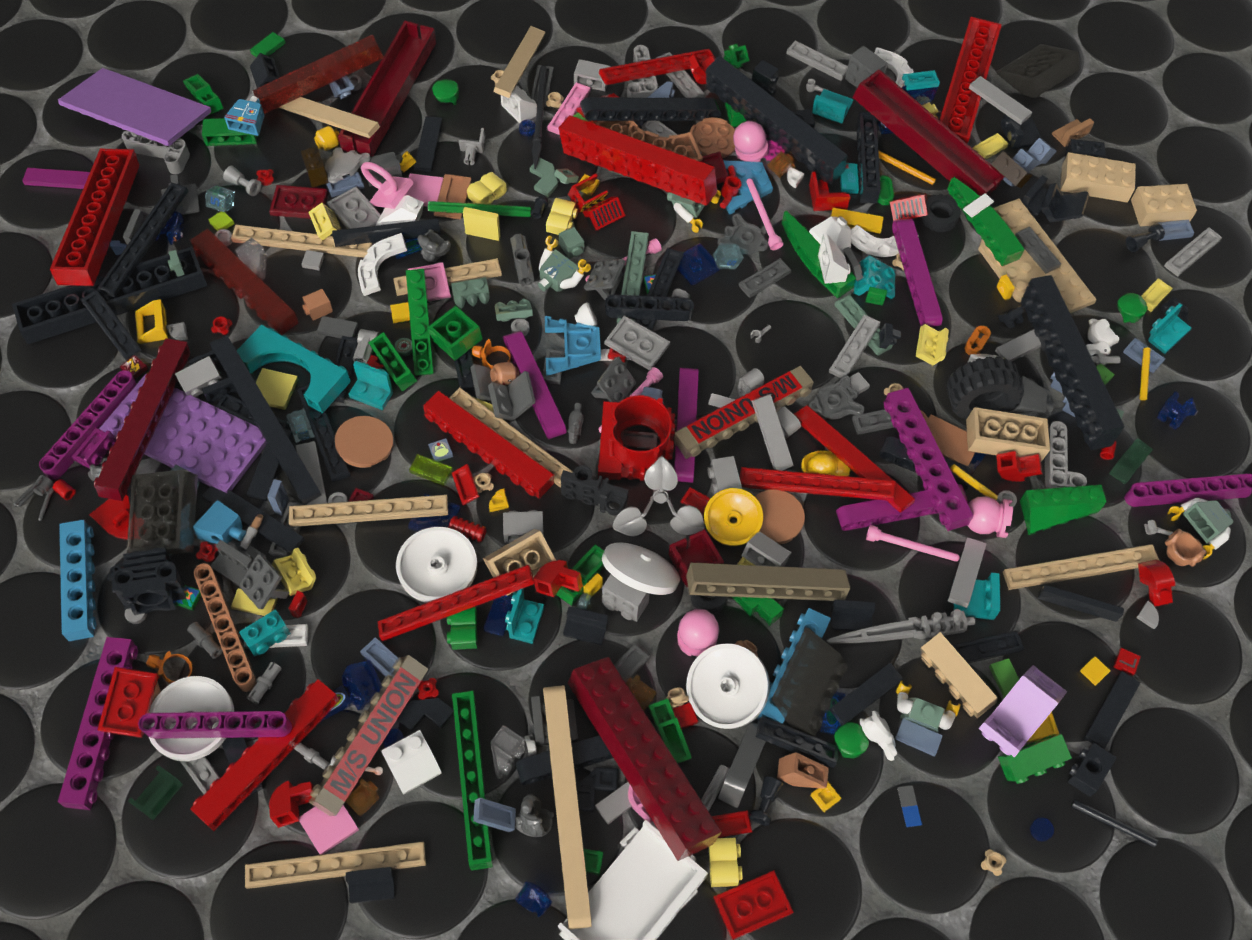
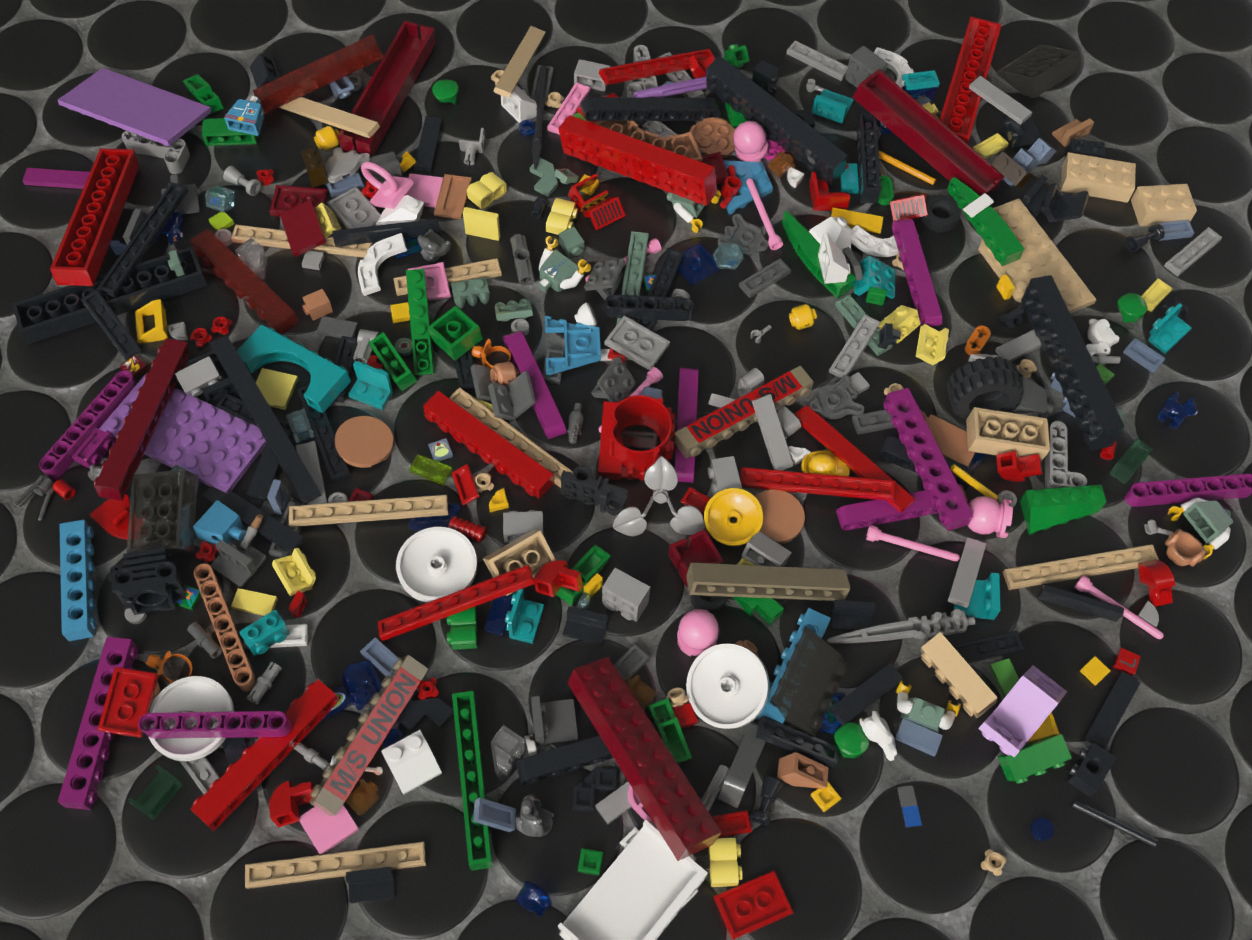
dark grey bracket [239,554,290,609] -> none
green tile [250,32,285,57] -> none
green axle [428,201,531,217] -> none
tan beam [543,685,592,930] -> none
white dish [602,543,680,595] -> none
dark grey tile [1015,227,1061,274] -> none
yellow bar [1139,348,1151,400] -> none
none -> red plate [190,328,212,347]
none -> dark red tile [280,200,327,257]
none -> red plate [361,181,379,199]
none -> medium lavender piece [633,70,740,98]
none -> white tile [788,446,811,465]
none -> yellow head [789,304,817,330]
none -> light yellow bracket [878,305,921,344]
none -> tan plate [1016,359,1037,378]
none -> bright pink piece [1074,575,1164,639]

